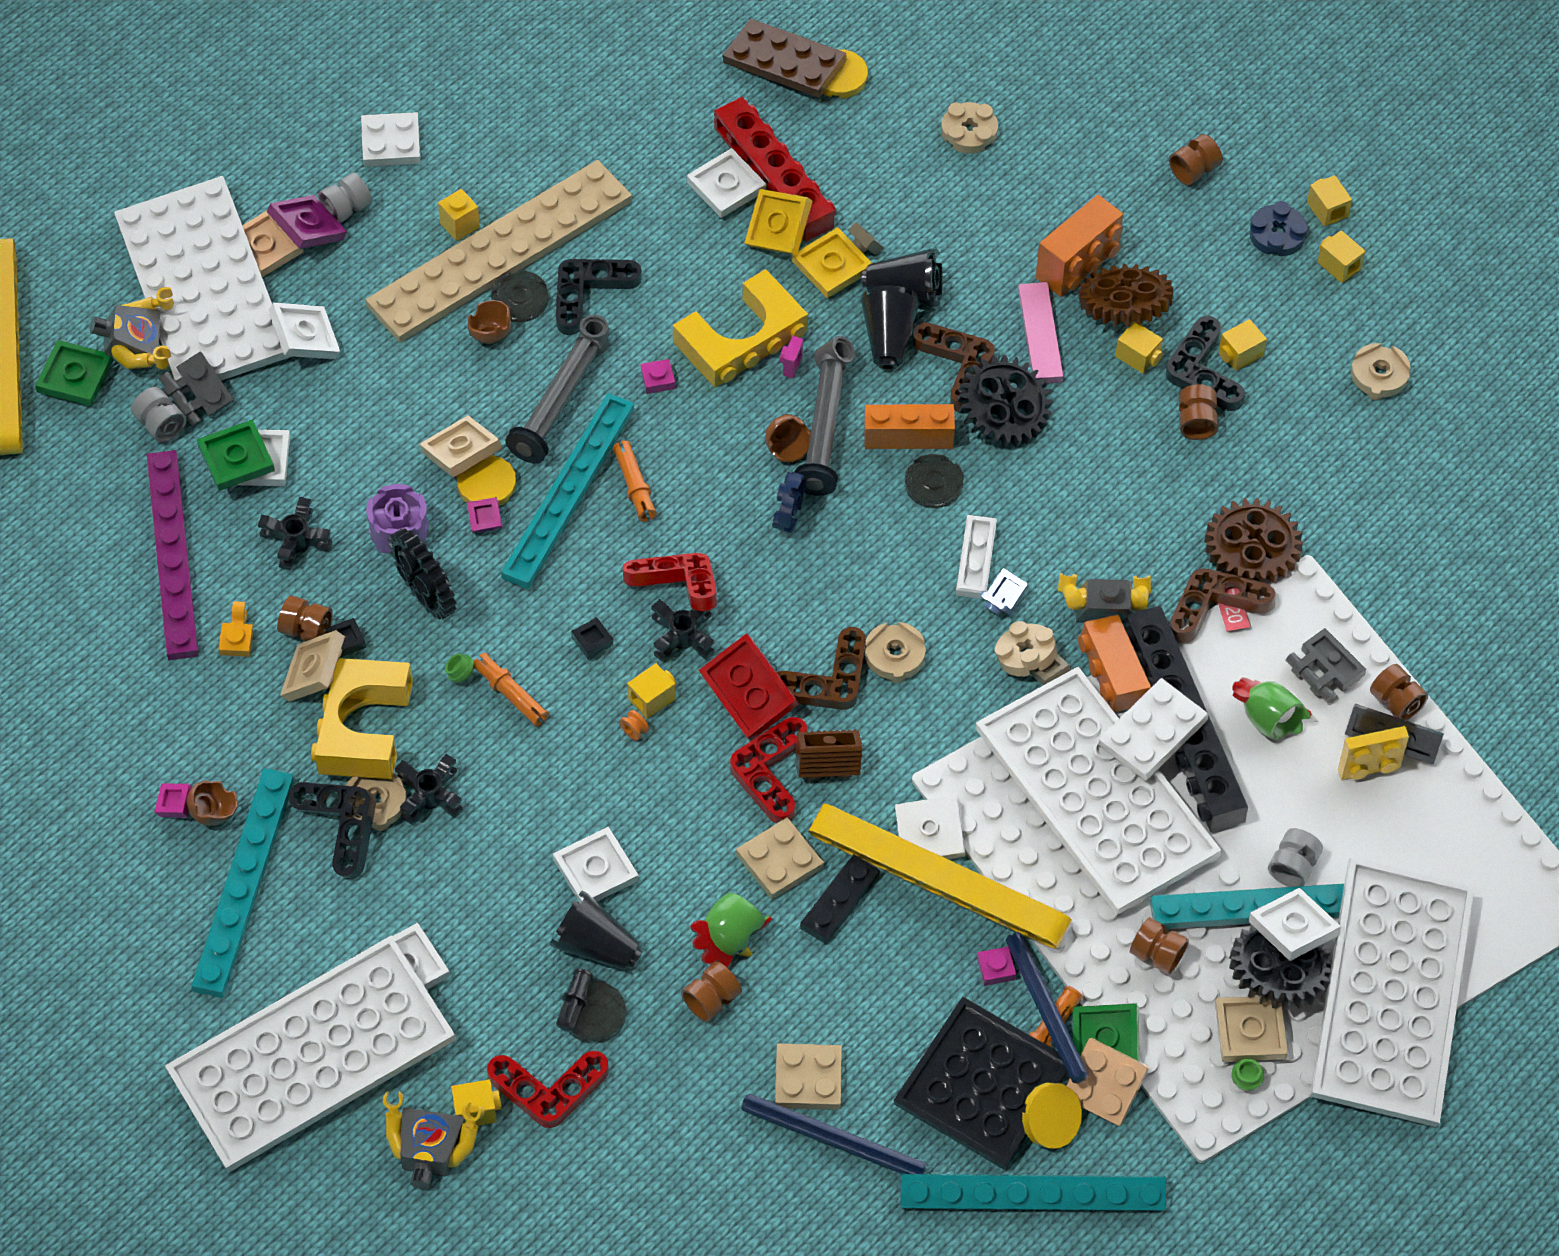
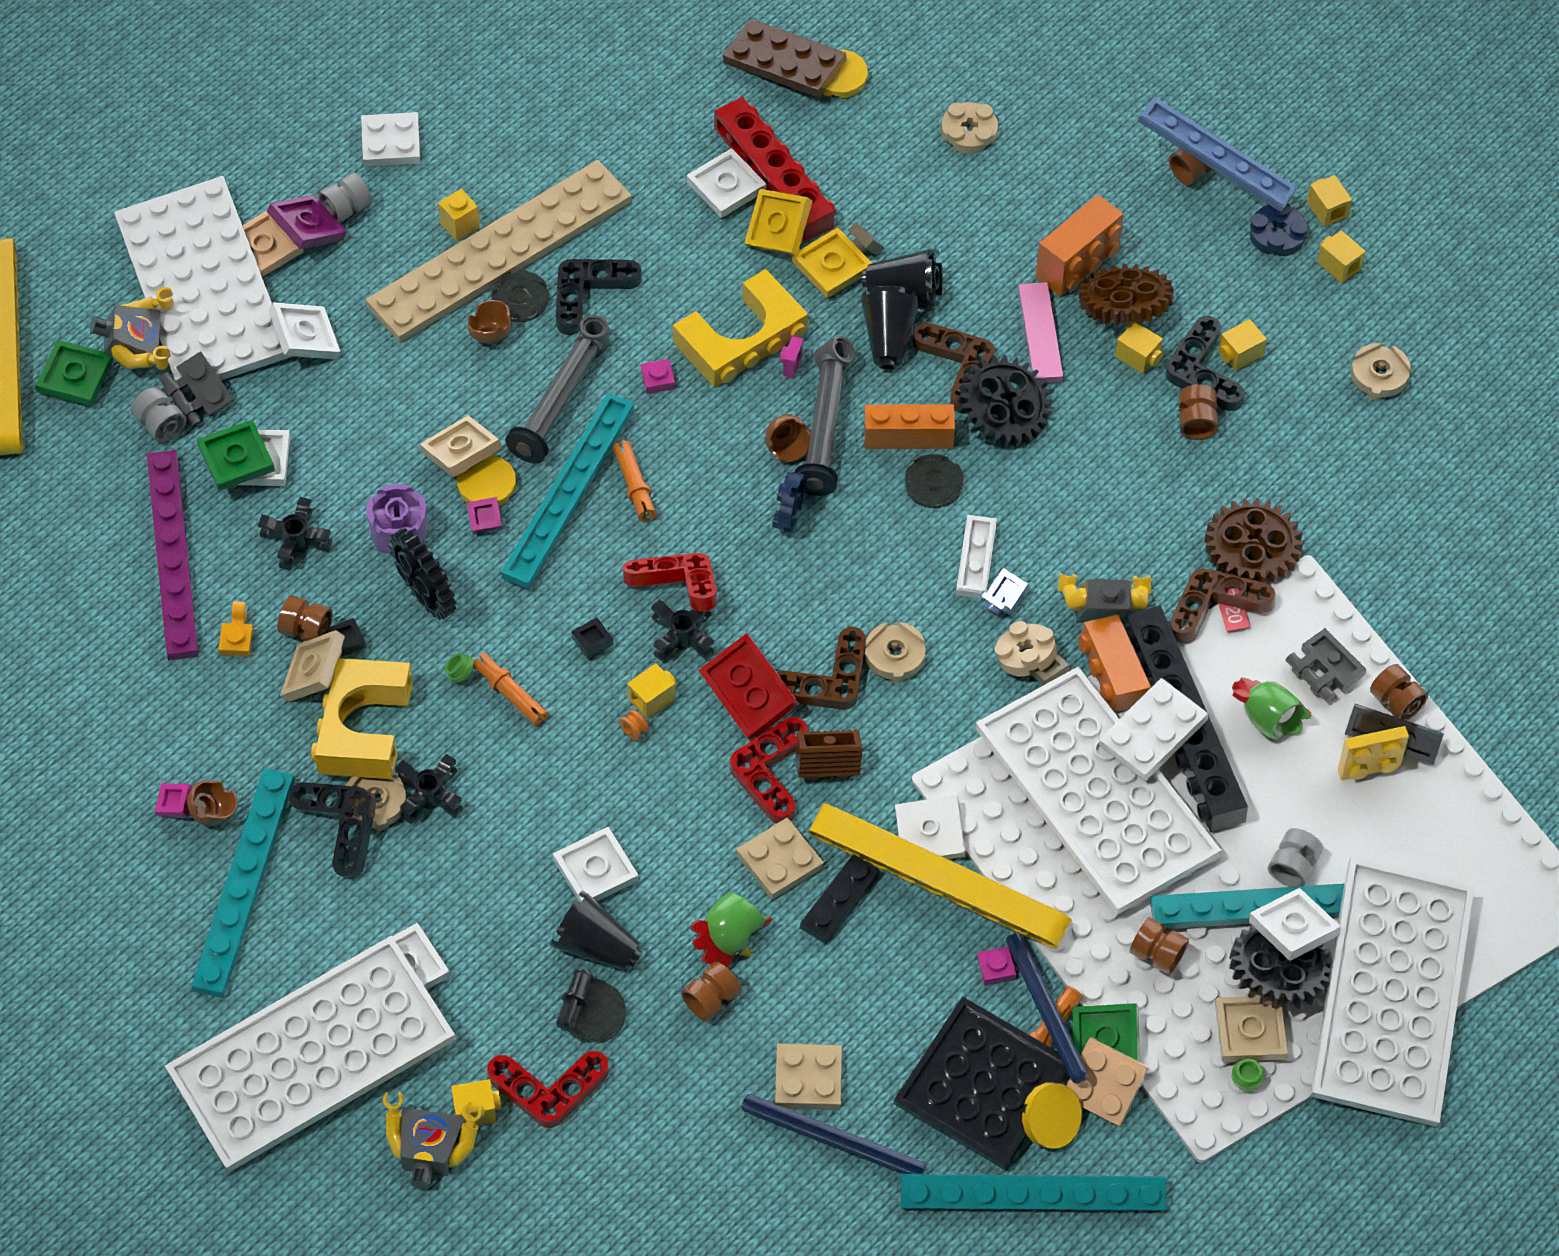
none -> medium blue tile [1138,97,1298,212]

